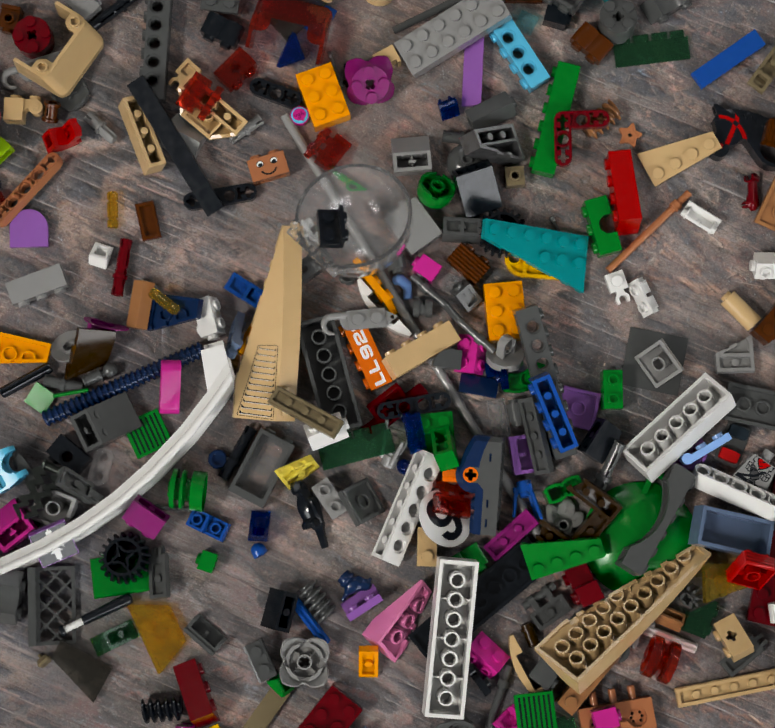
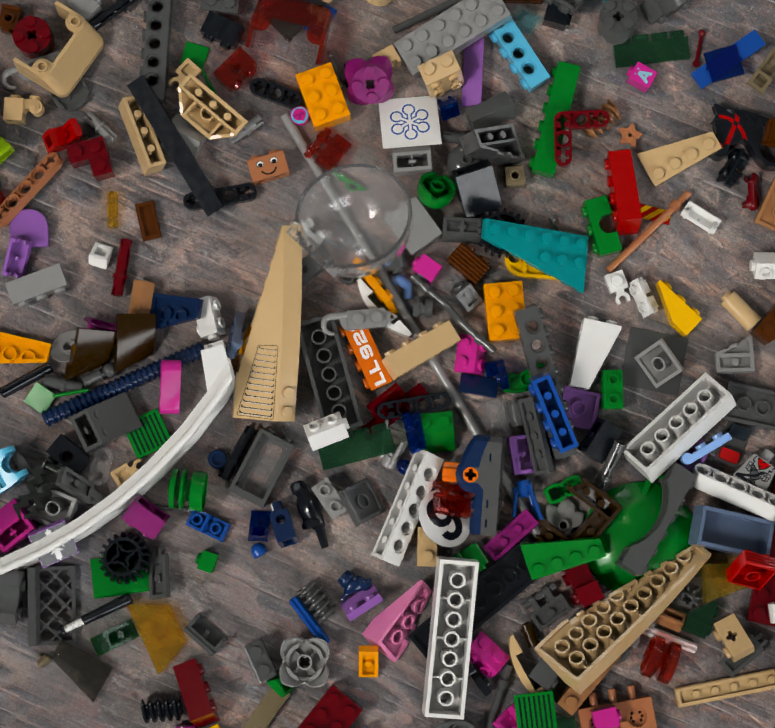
reddish brown bush [41,100,61,123] -> none
clear yellow axle [148,288,180,315] -> none
clear red plate [175,71,224,122] -> none
blue slope [223,272,263,308] -> none
black brick [260,587,299,633] -> none
dark tan tile [267,386,344,439] -> none
light yellow wing [274,454,320,490] -> none
clear blue slope [276,31,305,68] -> none
black bracket [316,205,349,248] -> none
green brick [430,424,459,472] -> none
dark grey brick [431,349,462,370] -> none
light grey tile [486,334,525,372] -> none
reddish brown brick [570,21,614,65] -> none
none -> medium lavender hinge [2,236,33,279]
none -> dark red brick [66,136,116,182]
none -> tan plate [110,459,141,487]
none -> dark brown slope [114,314,156,372]
none -> green piece [179,41,218,96]
none -> dark blue torso [269,501,300,549]
none -> white sticker [379,96,442,149]
none -> tan bracket [417,50,464,98]
none -> white slope [568,316,622,390]
none -> dark pink brick [626,62,658,93]
none -> sticker [640,204,671,225]
none -> yellow slope [655,280,702,338]
none -> dark red hinge [692,29,706,68]
none -> clear blue piece [704,44,745,83]
none -> black hinge [716,149,749,188]

